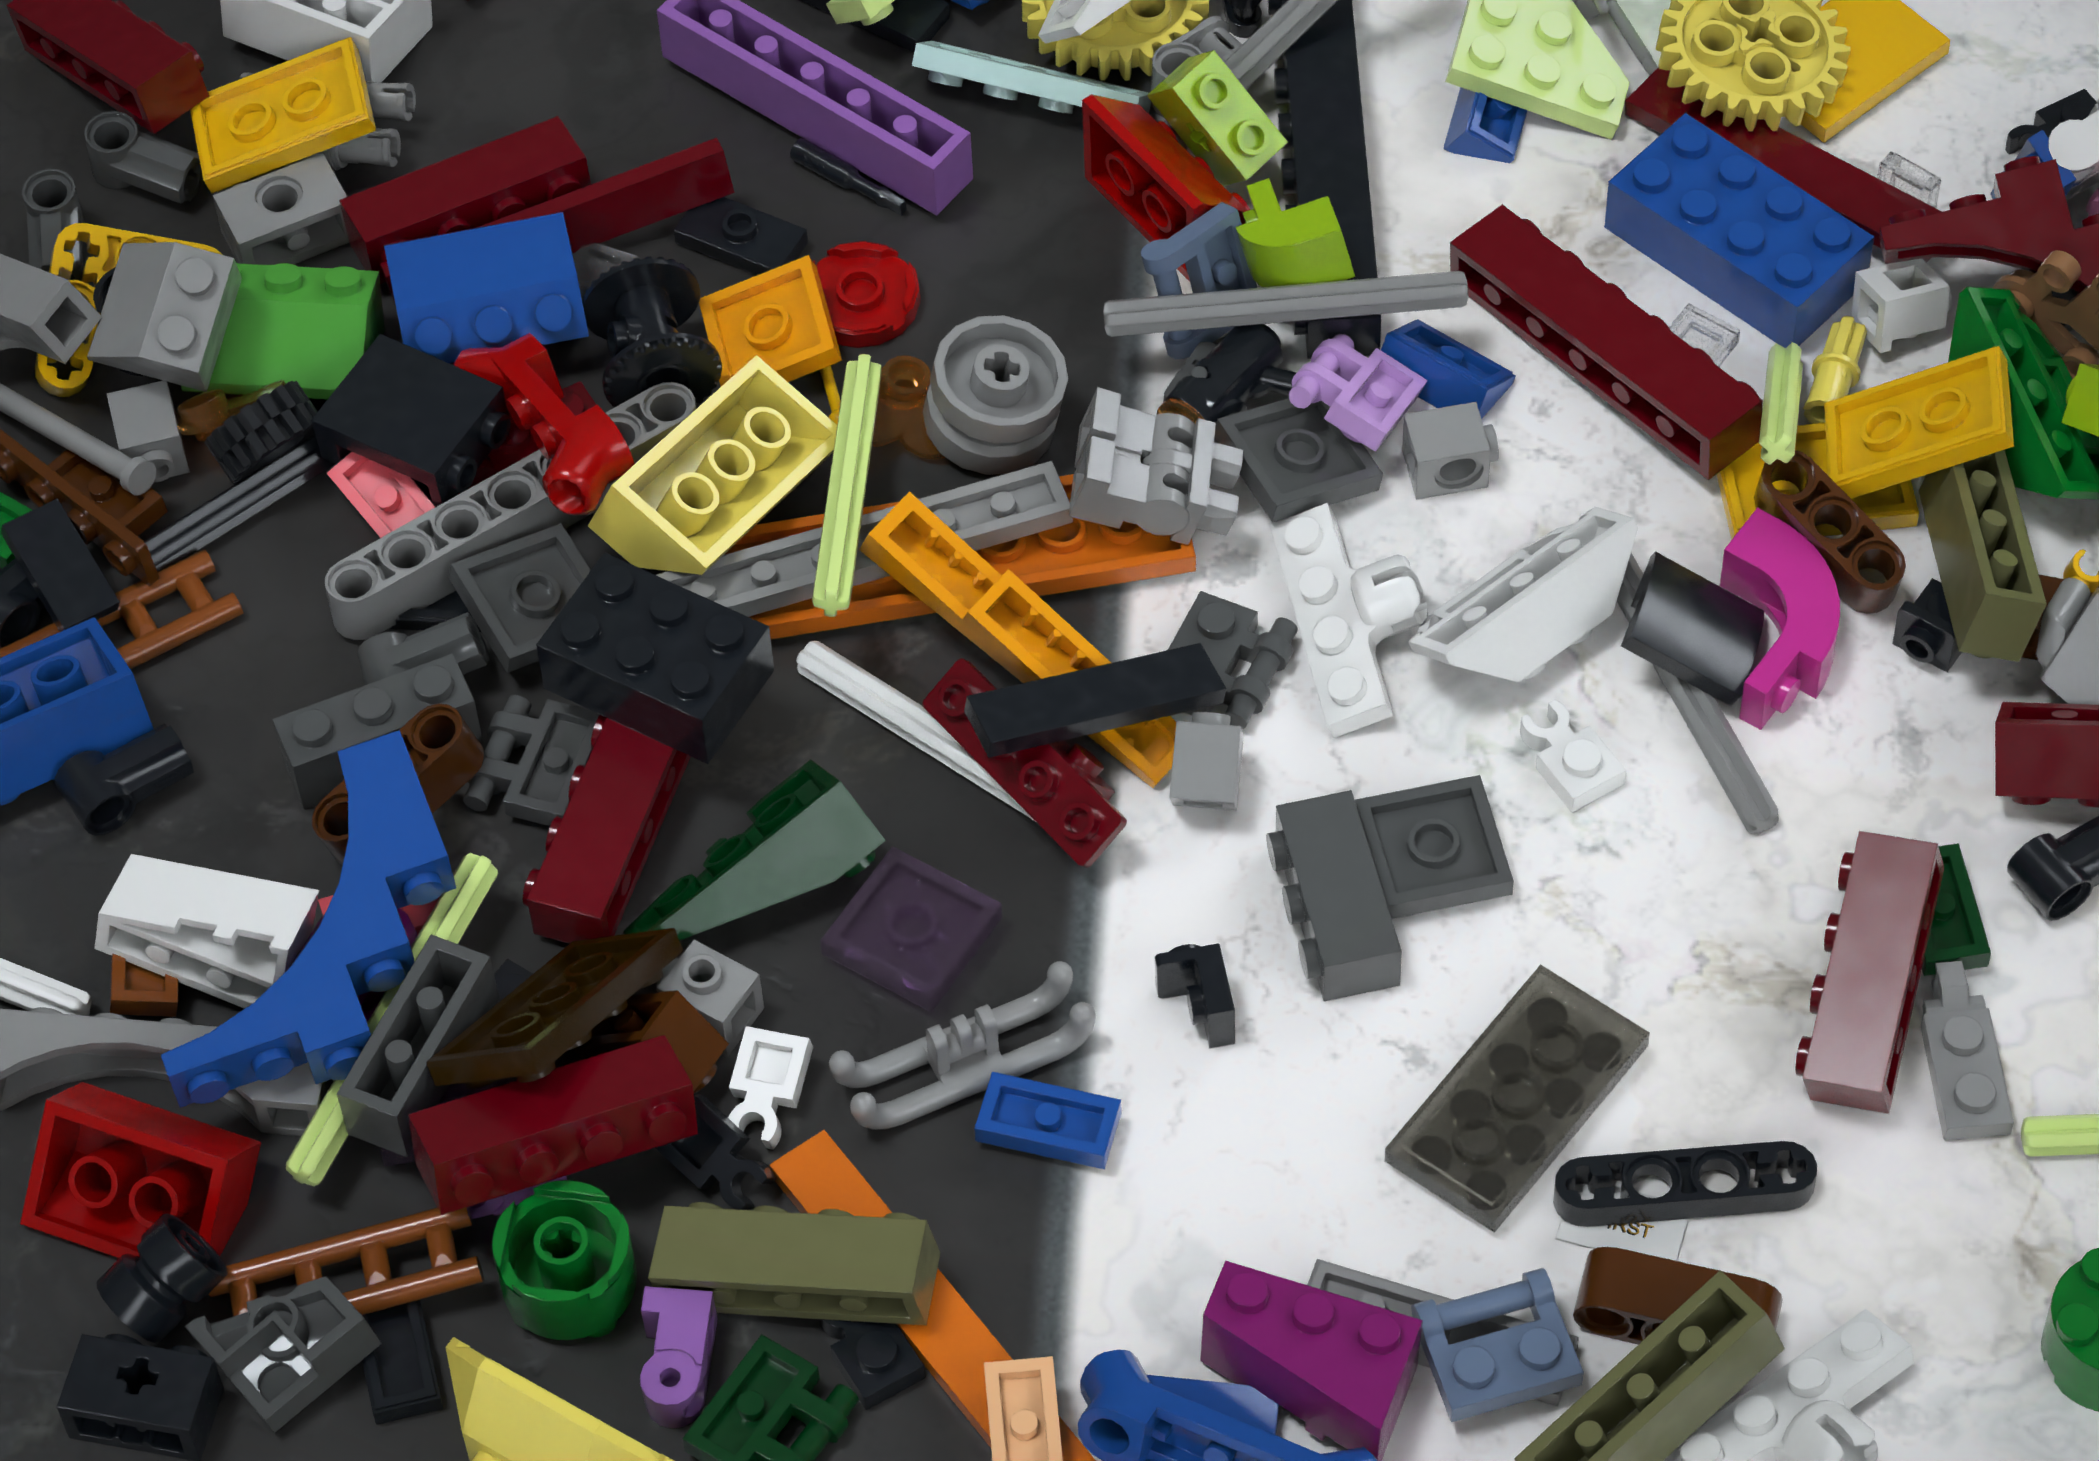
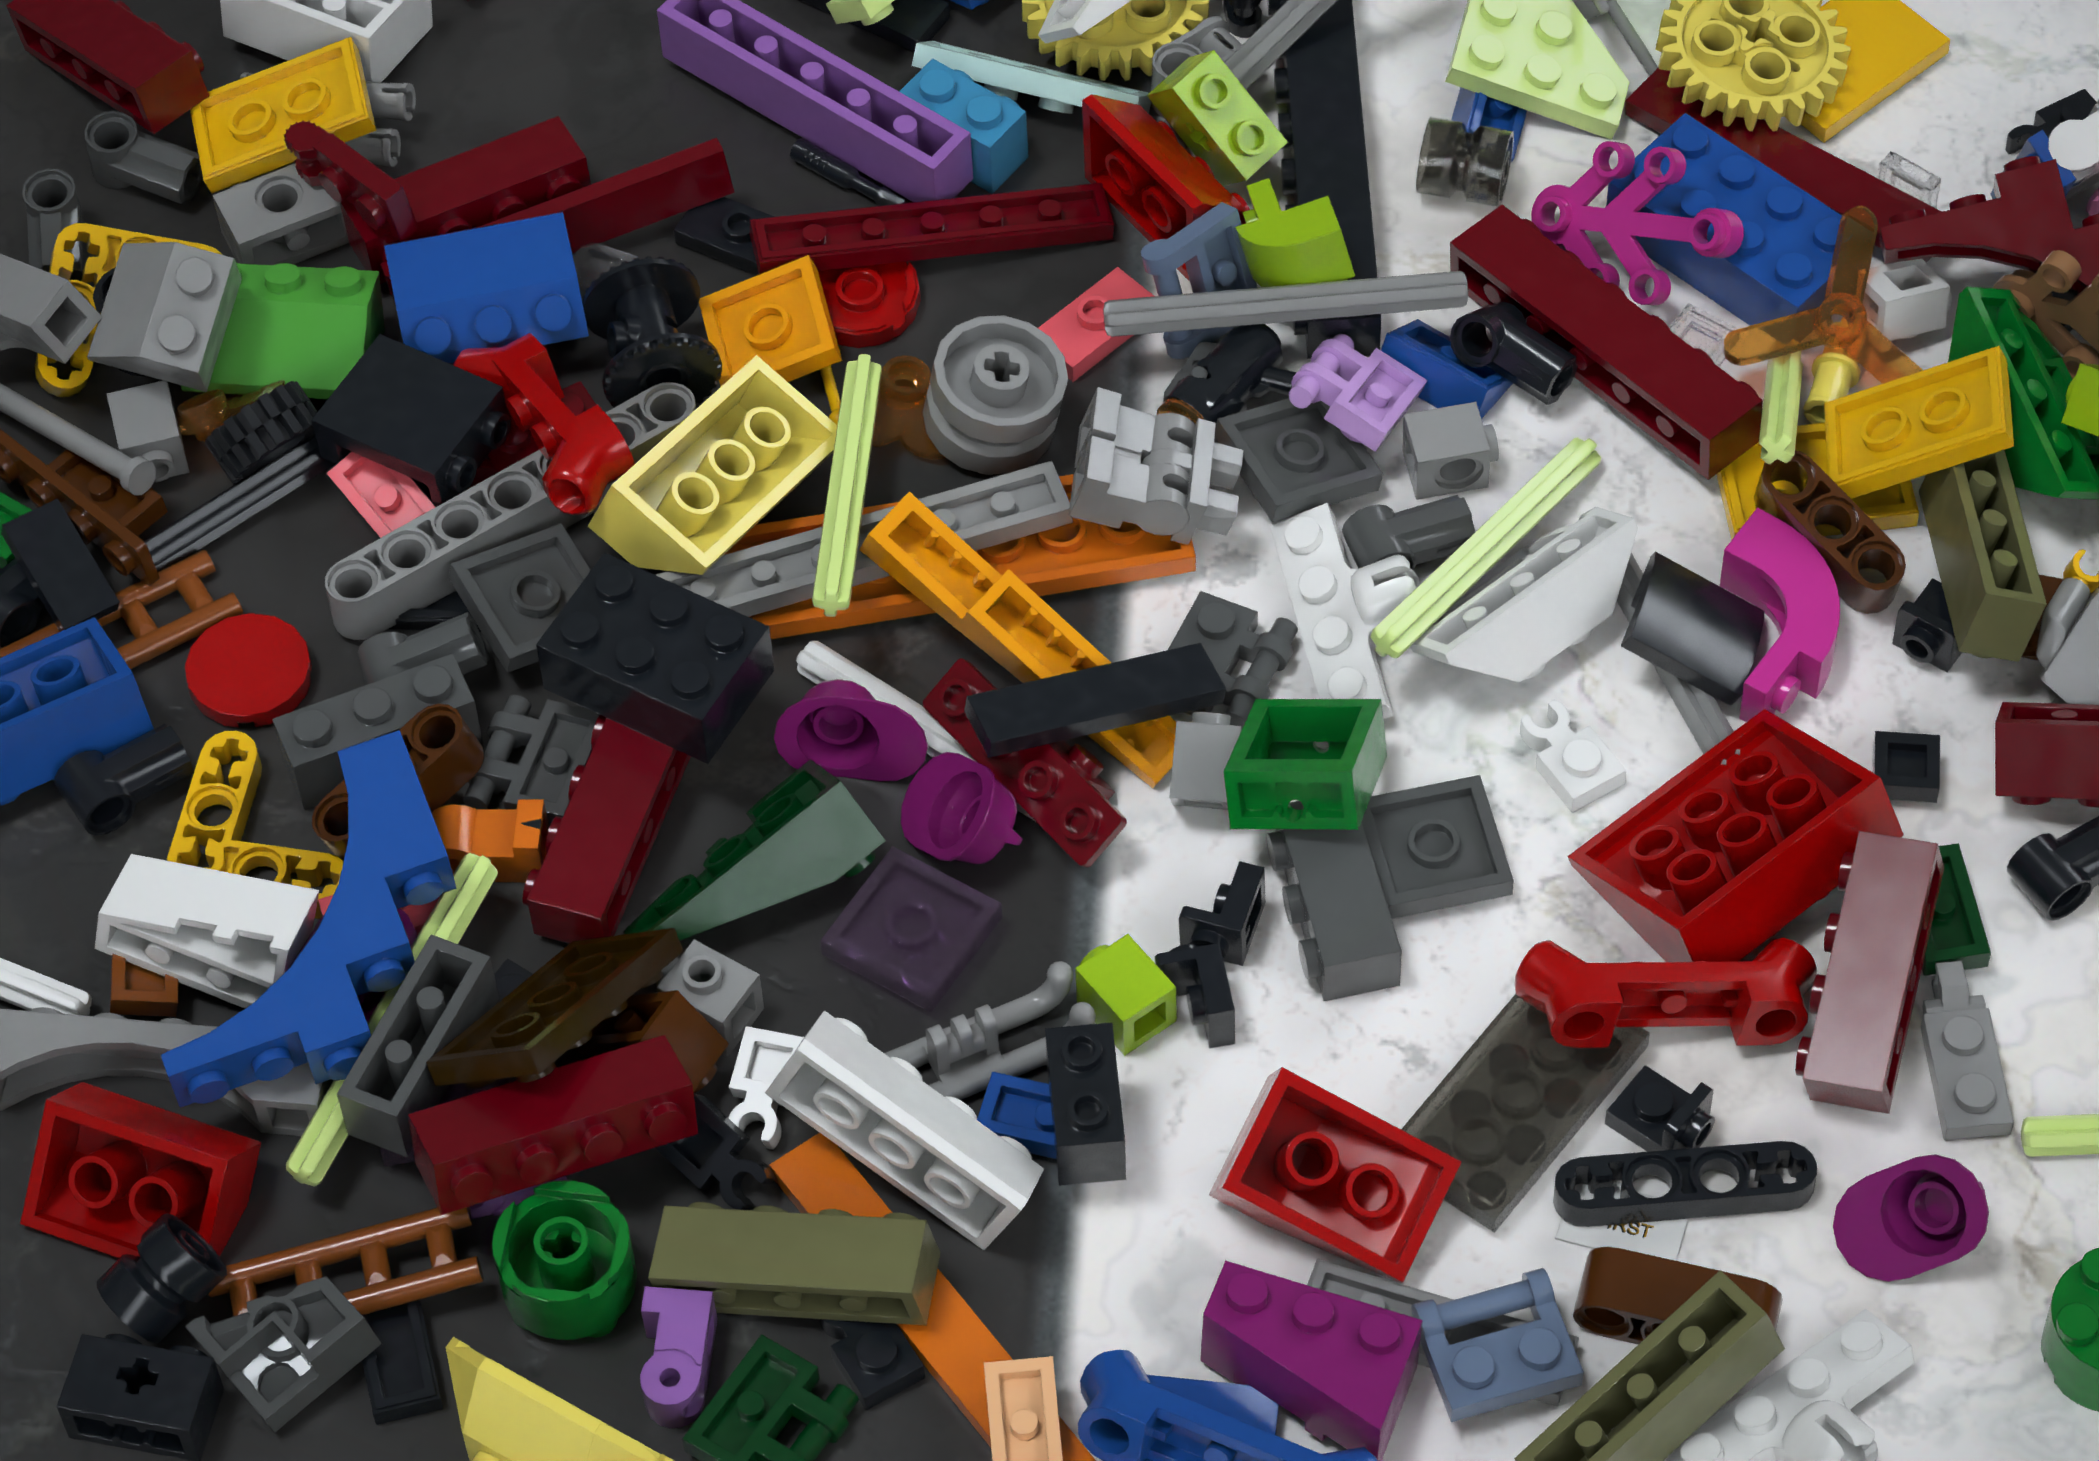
none -> yellow beam [167,731,343,919]
none -> red tile [185,613,312,728]
none -> dark red hinge [284,120,418,242]
none -> orange leg [432,799,549,883]
none -> dark red tile [750,183,1114,274]
none -> white slope [765,1011,1044,1250]
none -> magenta piece [774,679,928,781]
none -> dark azure brick [899,58,1028,194]
none -> magenta piece [901,752,1023,864]
none -> coral plate [1038,267,1154,382]
none -> black brick [1045,1023,1126,1186]
none -> lime brick [1075,934,1177,1056]
none -> black bracket [1179,861,1266,966]
none -> red slope [1209,1067,1462,1284]
none -> green window [1223,699,1387,830]
none -> dark grey piece [1342,495,1476,570]
none -> yellowish green axle [1370,438,1601,658]
none -> clear smoke wheel [1416,116,1514,207]
none -> black piece [1450,302,1578,405]
none -> red plate [1514,938,1817,1048]
none -> dark pink plant [1531,141,1744,306]
none -> red slope [1567,709,1904,962]
none -> black bracket [1605,1065,1715,1152]
none -> clear orange piece [1723,206,1923,384]
none -> magenta piece [1833,1154,1989,1281]
none -> black plate [1872,731,1940,803]

